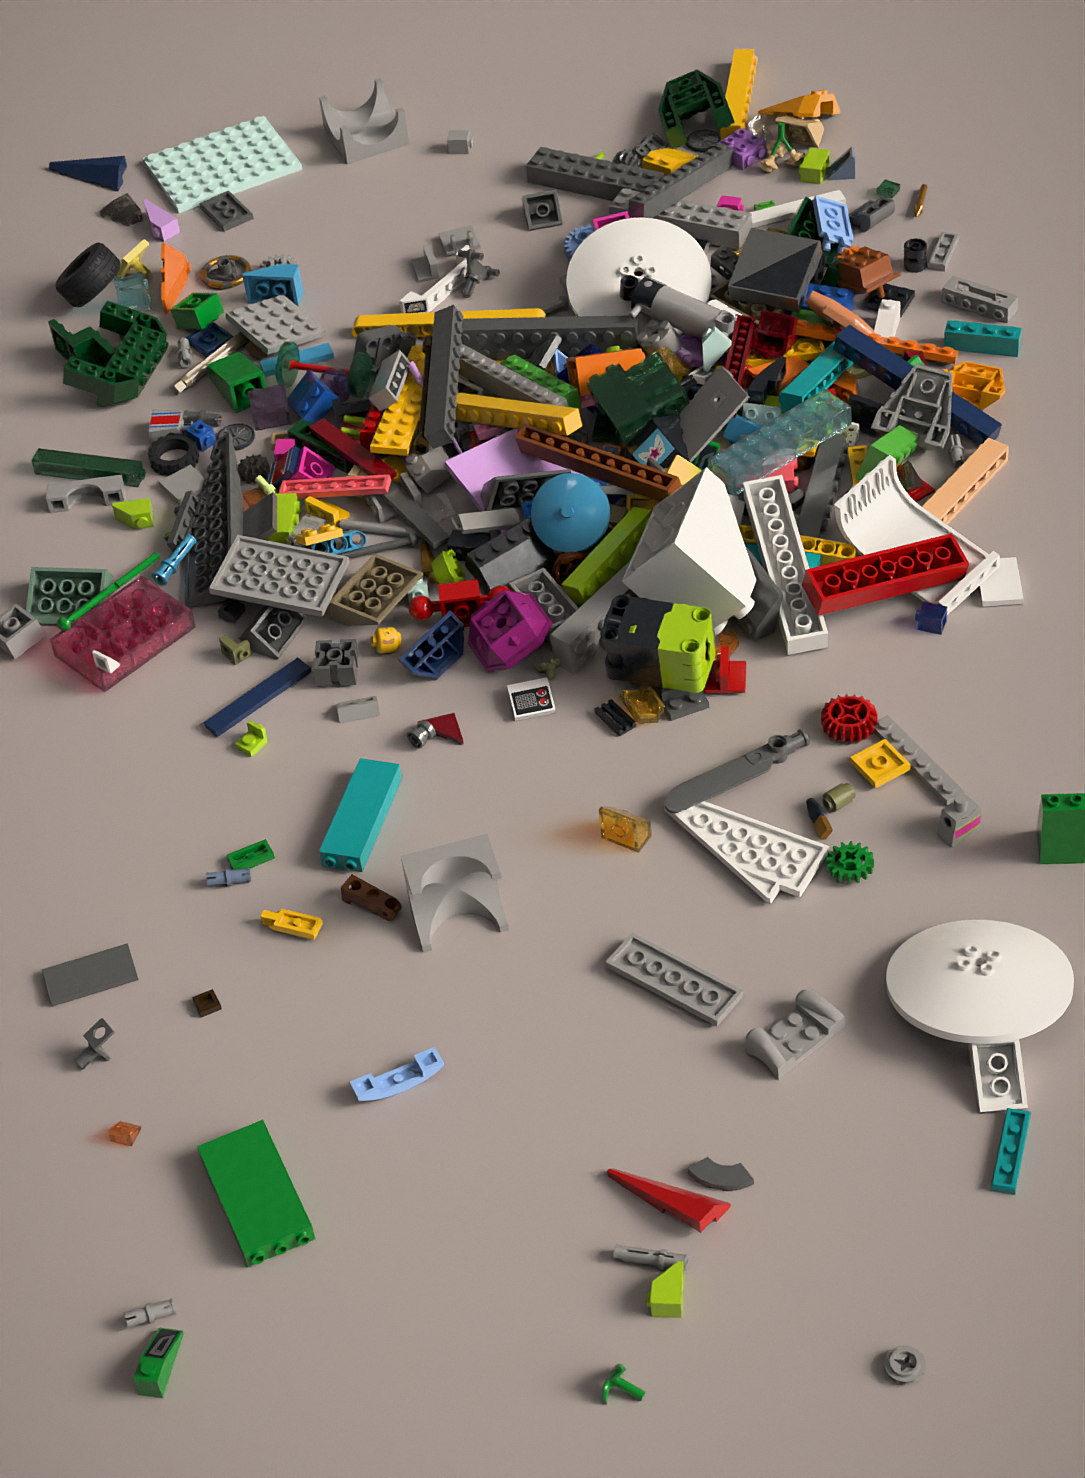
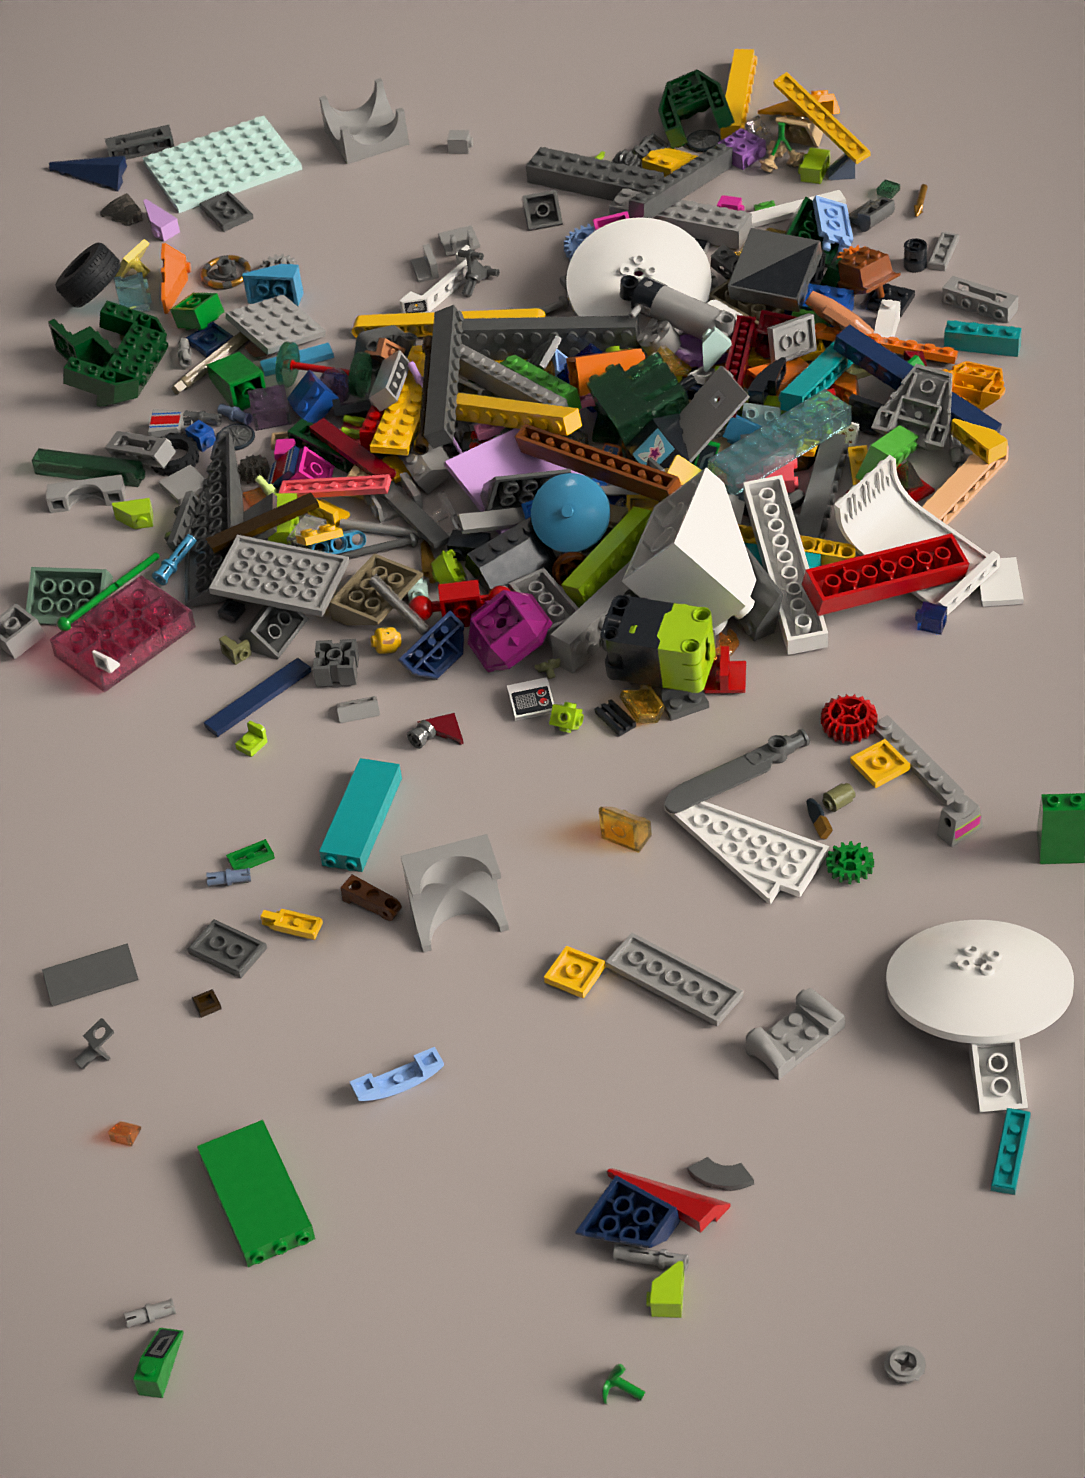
none -> dark grey brick [105,125,175,160]
none -> light grey brick [105,431,176,468]
none -> dark grey tile [187,919,267,979]
none -> dark brown tile [205,493,320,554]
none -> sand blue pin [217,403,252,425]
none -> nougat panel [364,338,405,363]
none -> light grey axle [369,574,431,636]
none -> yellow plate [544,946,606,999]
none -> lime brick [549,702,584,733]
none -> dark blue wedge [575,1175,680,1248]
none -> light grey plate [767,313,817,363]
none -> yellow plate [773,72,871,164]
none -> yellow slope [951,418,1007,464]

